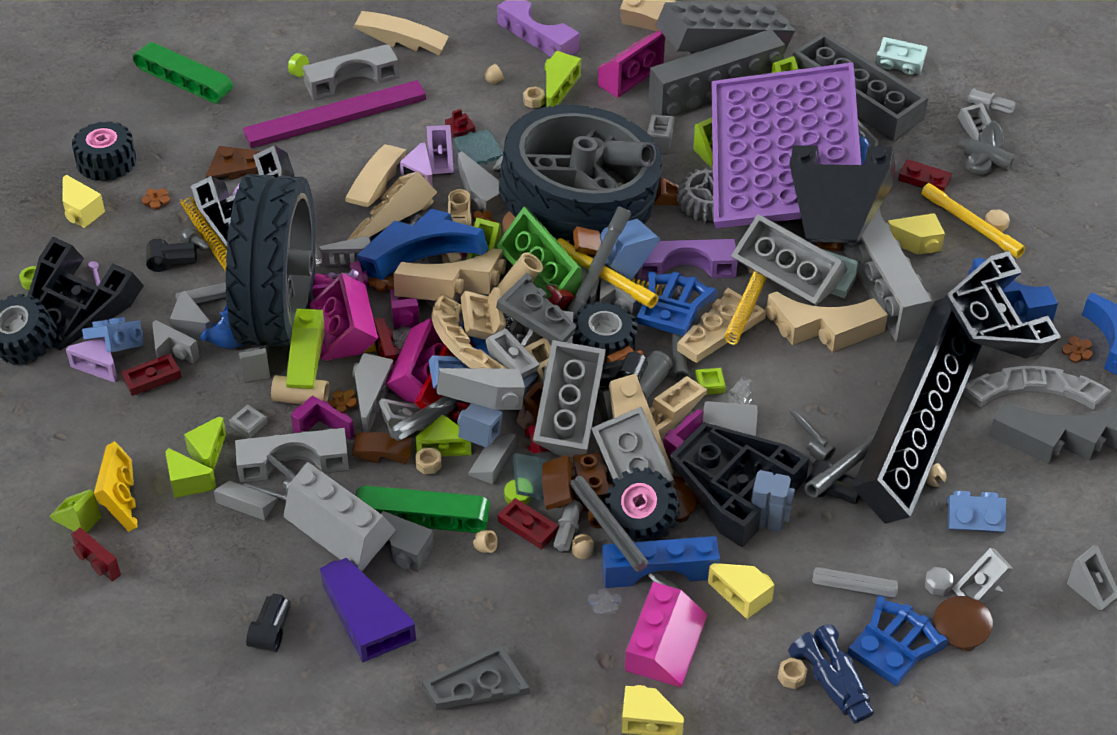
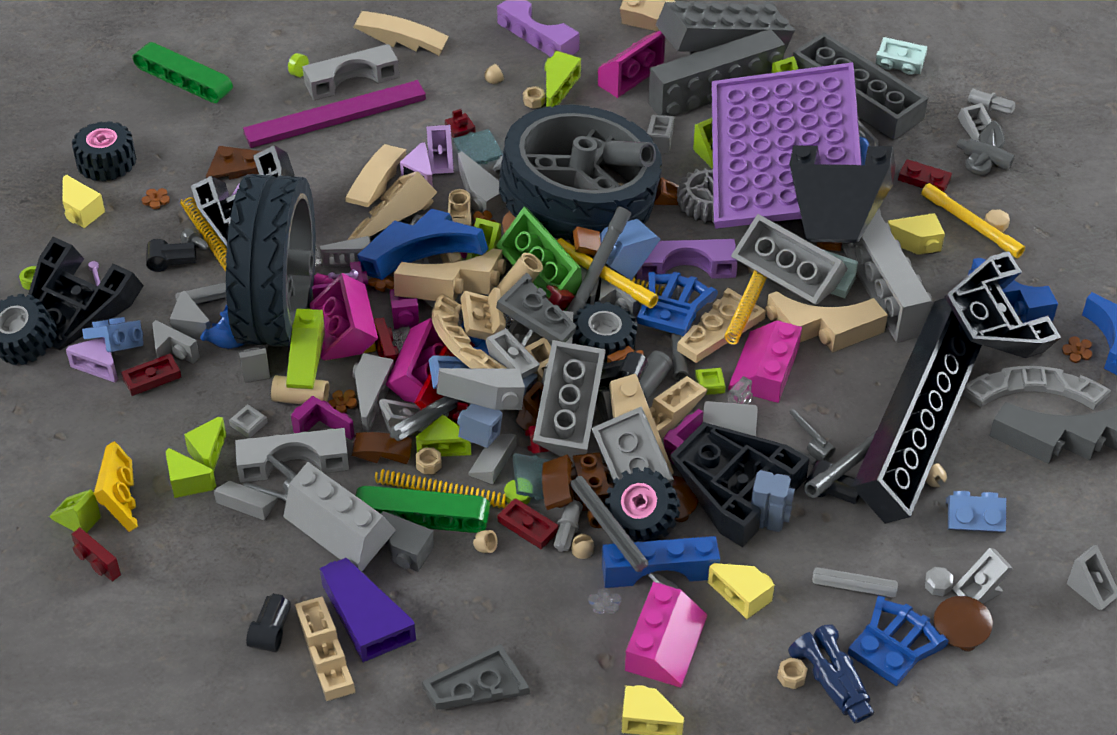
none -> tan slope [295,596,355,701]
none -> yellow piece [375,468,508,508]
none -> dark pink slope [728,321,802,403]

